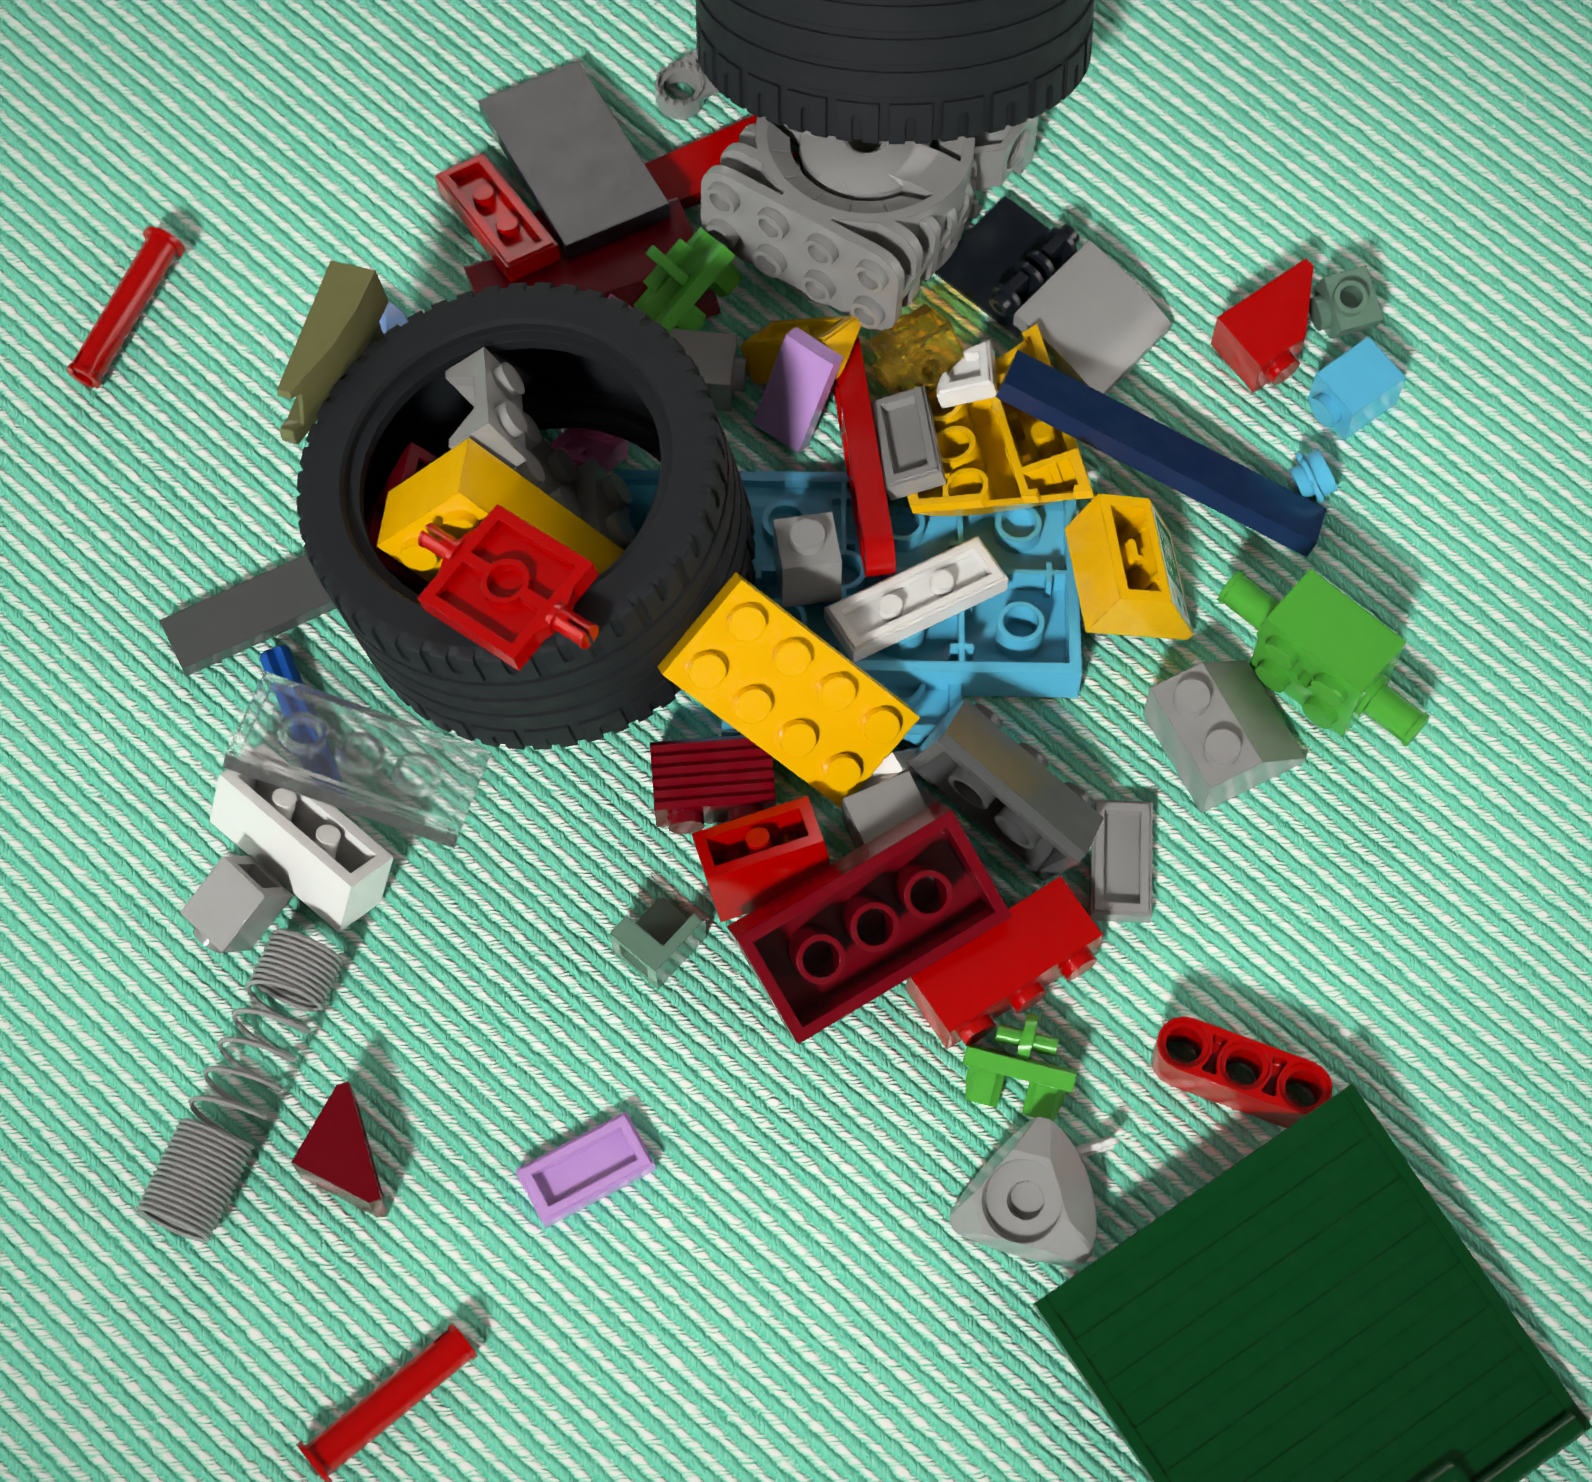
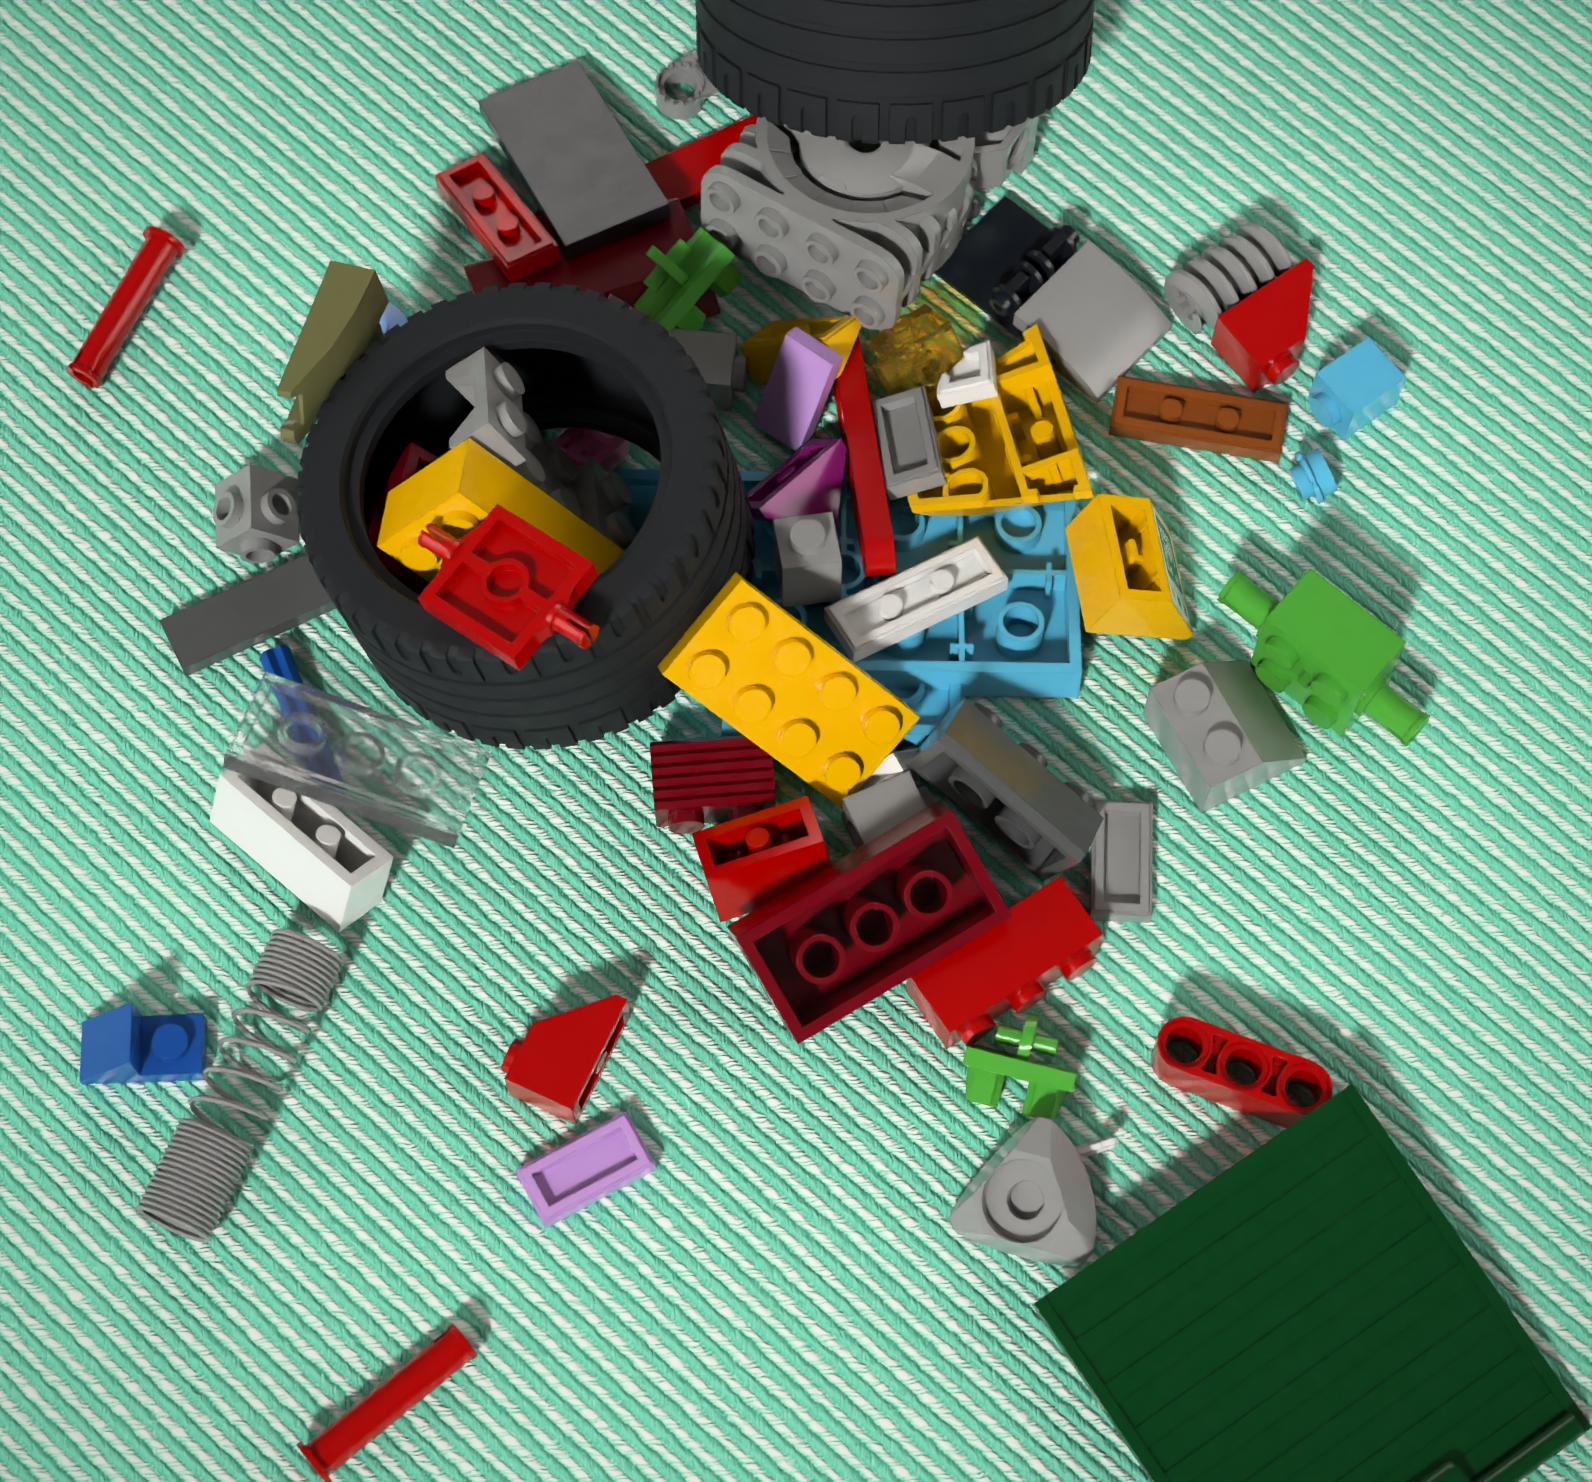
light grey brick [180,855,293,953] -> none
dark red slope [291,1081,389,1217] -> none
sand green panel [610,898,707,989] -> none
dark blue tile [996,350,1327,557] -> none
sand green plate [1309,265,1384,339] -> none
none -> blue slope [80,1004,207,1085]
none -> light grey brick [213,464,300,563]
none -> red slope [501,994,630,1125]
none -> magenta slope [747,439,847,529]
none -> dark orange tile [1108,375,1288,463]
none -> light grey piece [1164,222,1293,334]

